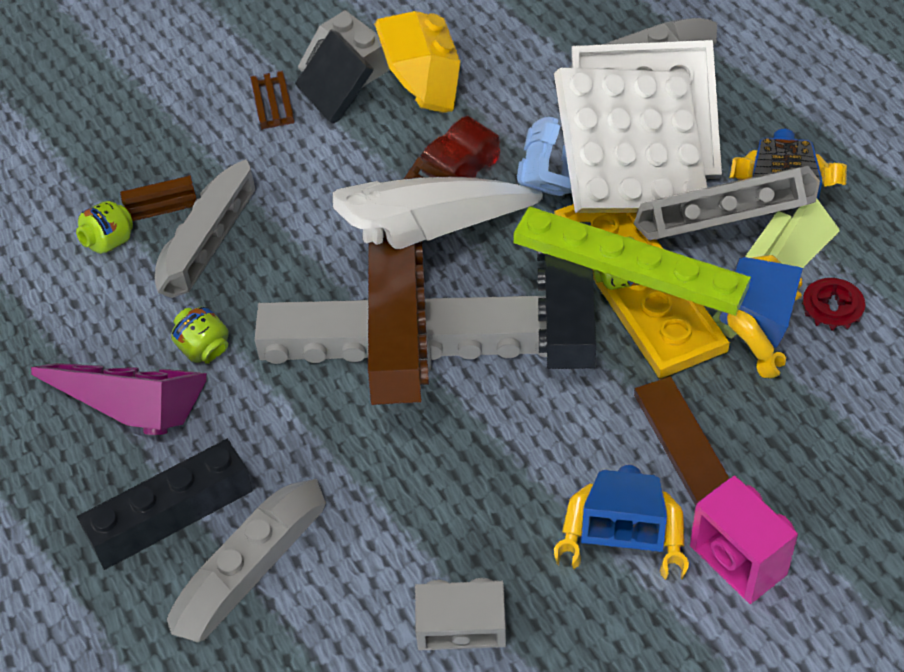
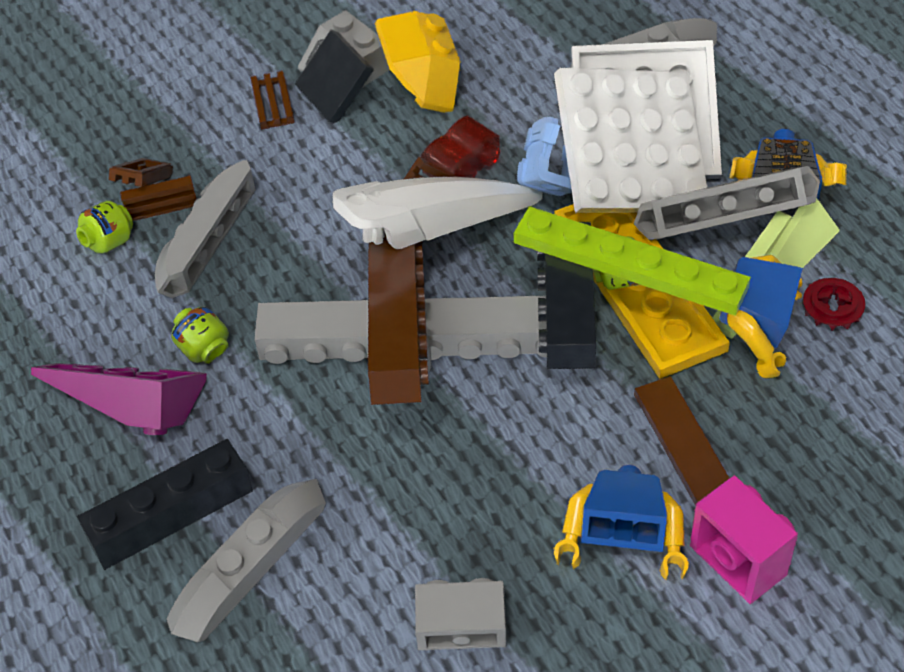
none -> reddish brown tile [109,158,173,187]

